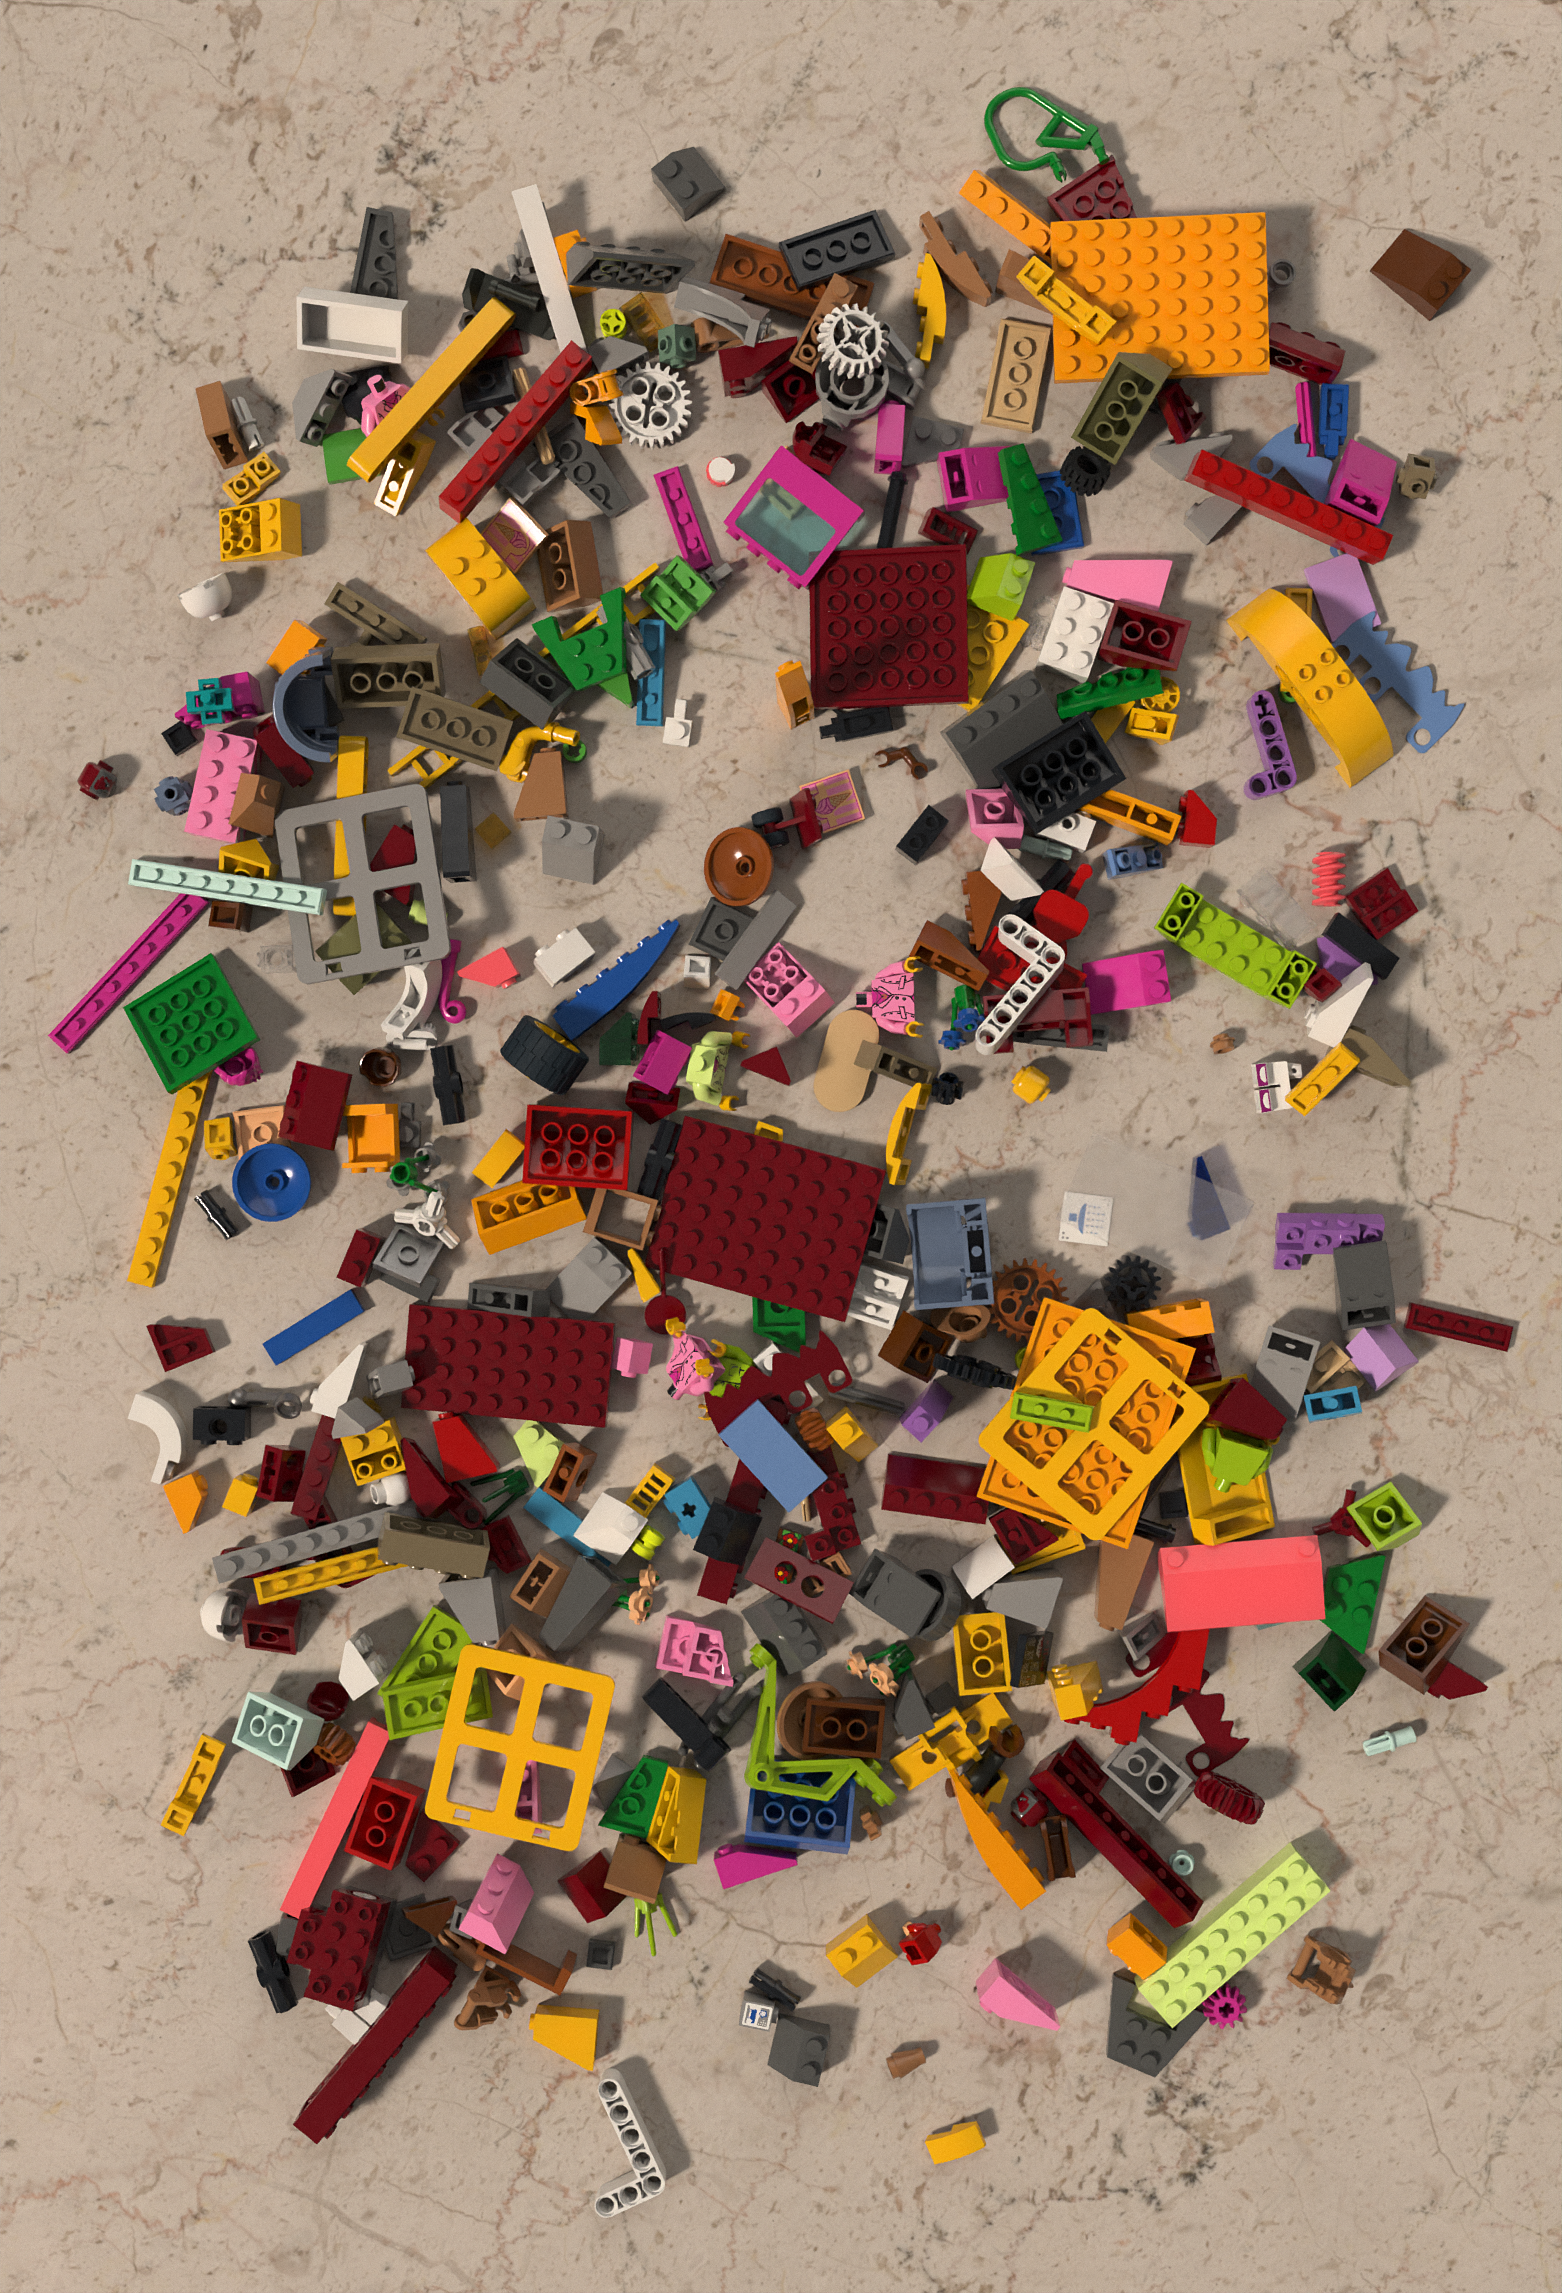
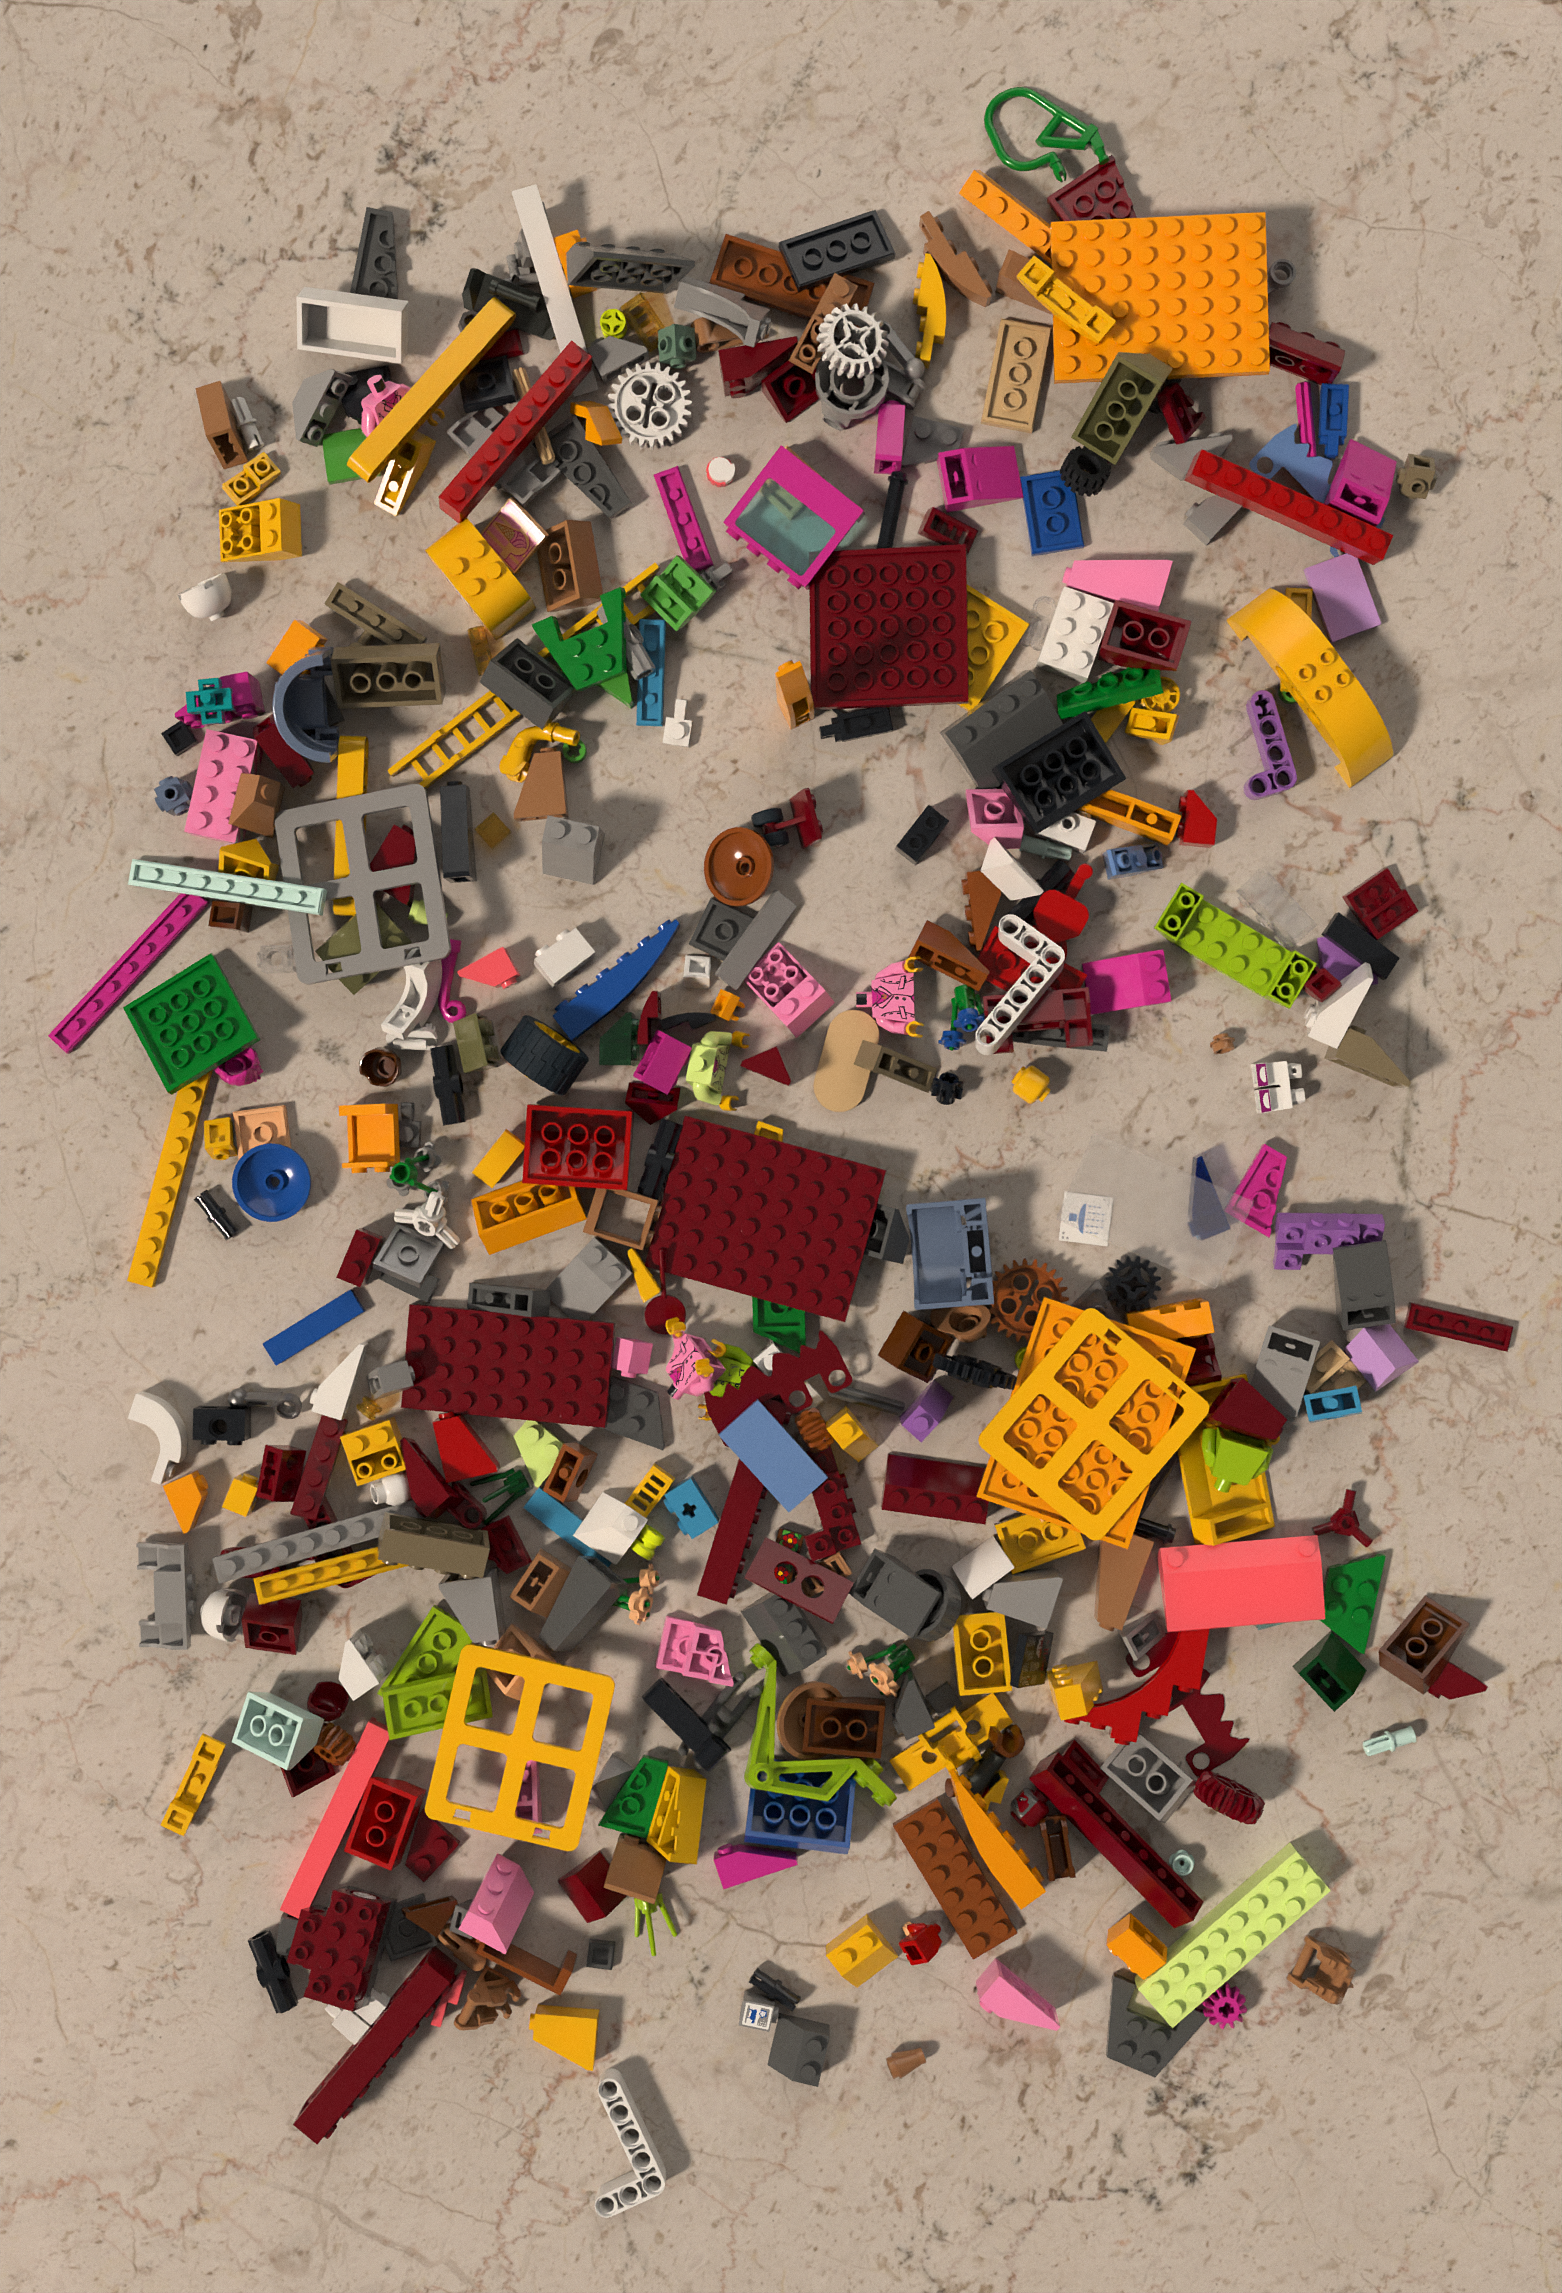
dark red head [77,760,117,801] -> none
dark red wing [146,1324,215,1372] -> none
dark red slope [278,1061,353,1151] -> none
light grey slope [331,1397,385,1439] -> none
dark tan plate [396,686,513,772] -> none
light orange piece [570,368,624,406] -> none
dark grey slope [651,147,726,222] -> none
black slope [693,1497,763,1566] -> none
dark red slope [792,421,848,476] -> none
tile [799,769,865,834] -> none
tan pin [800,1494,812,1522] -> none
white slope [847,1262,909,1330] -> none
medium nougat plate [859,1805,883,1841] -> none
reddish brown arm [875,747,928,780] -> none
yellow slope [886,1083,932,1185] -> none
yellow slope [925,2121,986,2164] -> none
lime slope [967,553,1035,621] -> none
dark red wing [988,1508,1059,1565] -> none
green wing [998,443,1063,556] -> none
lime tile [1010,1391,1094,1433] -> none
black tile [1158,1490,1188,1519] -> none
yellow tile [1285,1042,1360,1117] -> none
coral piece [1312,852,1346,907] -> none
medium blue piece [1331,611,1464,753] -> none
lime slope [1347,1482,1422,1551] -> none
reddish brown slope [1370,229,1471,321] -> none
none -> light grey bracket [136,1541,196,1650]
none -> coral slope [430,1969,467,2027]
none -> olive slope [453,1013,501,1074]
none -> dark grey wing [599,1375,665,1450]
none -> dark orange plate [893,1797,1018,1960]
none -> dark pink wing [1223,1144,1287,1238]

